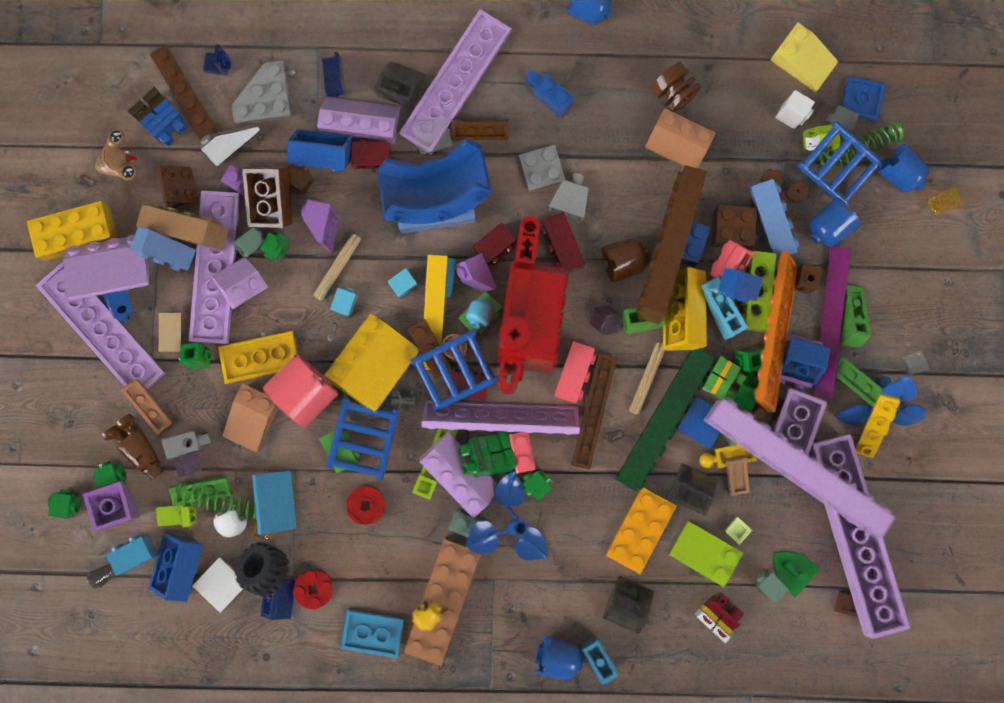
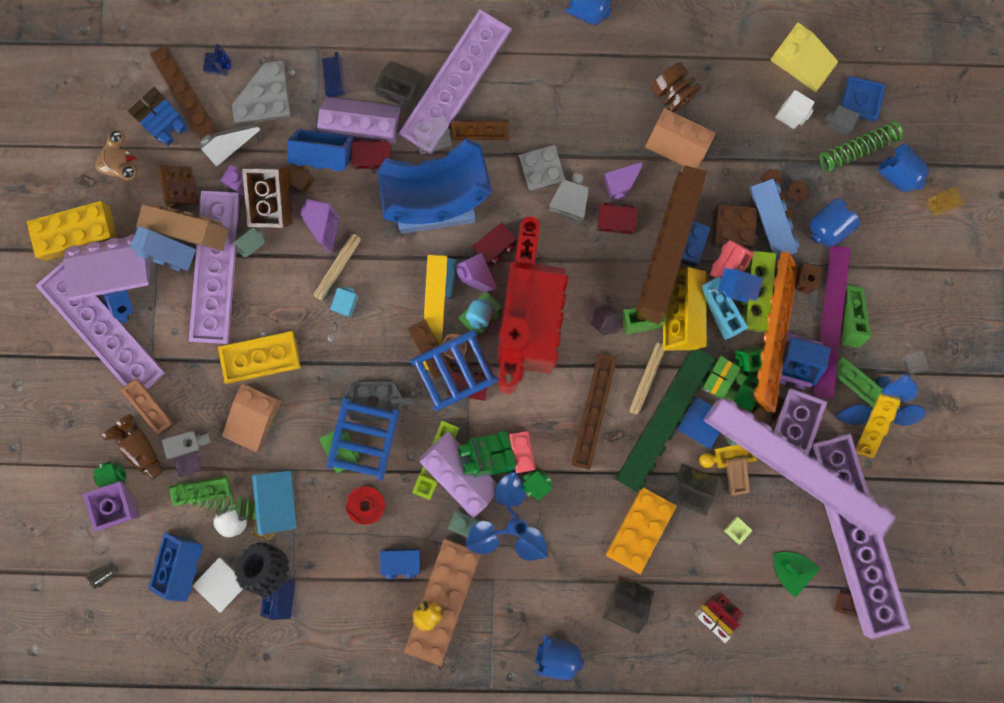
green brick [48,489,81,519] -> none
dark azure brick [106,534,158,576] -> none
lime bracket [156,504,197,527] -> none
tan hinge [158,313,181,353] -> none
green brick [179,343,212,370] -> none
lavender slope [212,257,268,309] -> none
green brick [260,231,291,262] -> none
coral brick [263,353,339,428] -> none
red plate [293,569,333,610] -> none
yellow slope [324,313,420,413] -> none
dark azure tile [340,609,405,658] -> none
medium azure panel [388,268,418,299] -> none
lavender plate [422,400,580,435] -> none
blue brick [526,70,574,118] -> none
dark red brick [540,212,585,274] -> none
coral brick [553,341,597,404] -> none
dark azure brick [581,636,619,684] -> none
reddish brown cylinder [601,239,650,282] -> none
lime slope [669,521,743,587] -> none
sand green brick [754,570,789,603] -> none
blue bar [797,121,884,207] -> none
lime leg [803,125,840,150] -> none
none -> blue brick [380,548,421,578]
none -> dark red brick [596,203,638,235]
none -> medium lavender slope [603,162,642,200]

